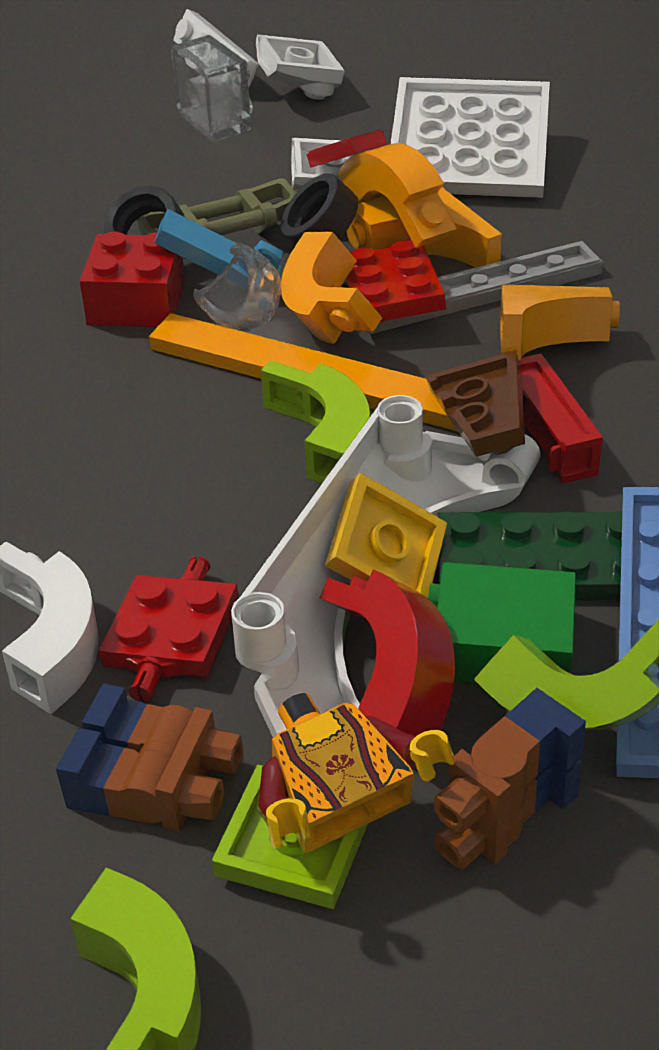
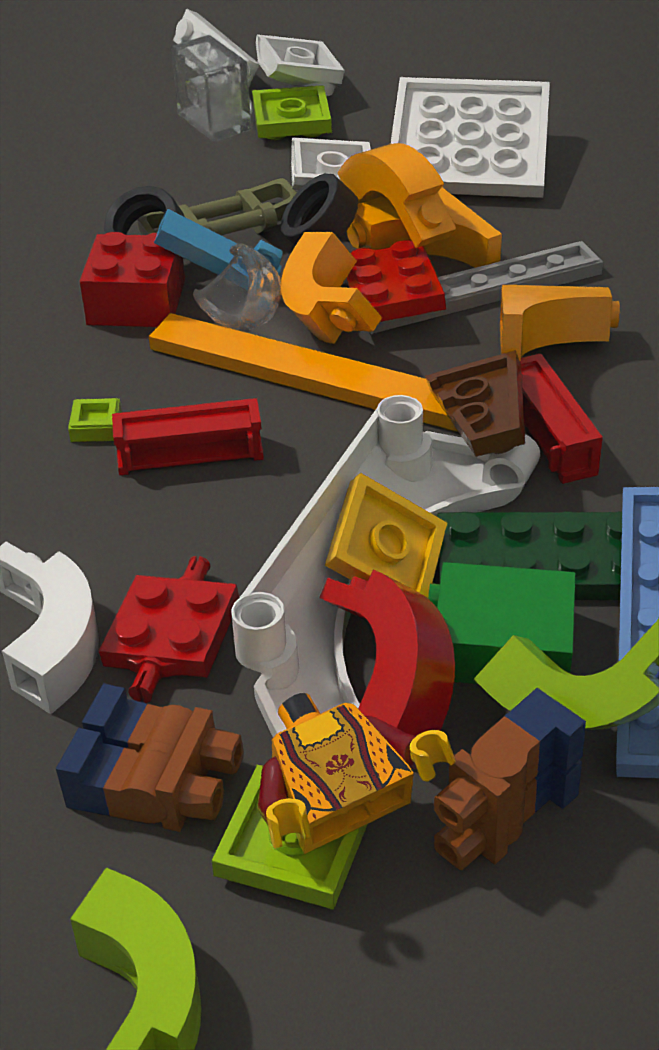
lime arch [261,360,370,484] -> none
red tile [306,129,387,168] -> none
none -> lime tile [68,398,122,442]
none -> red container [112,398,264,476]
none -> lime plate [252,85,332,140]

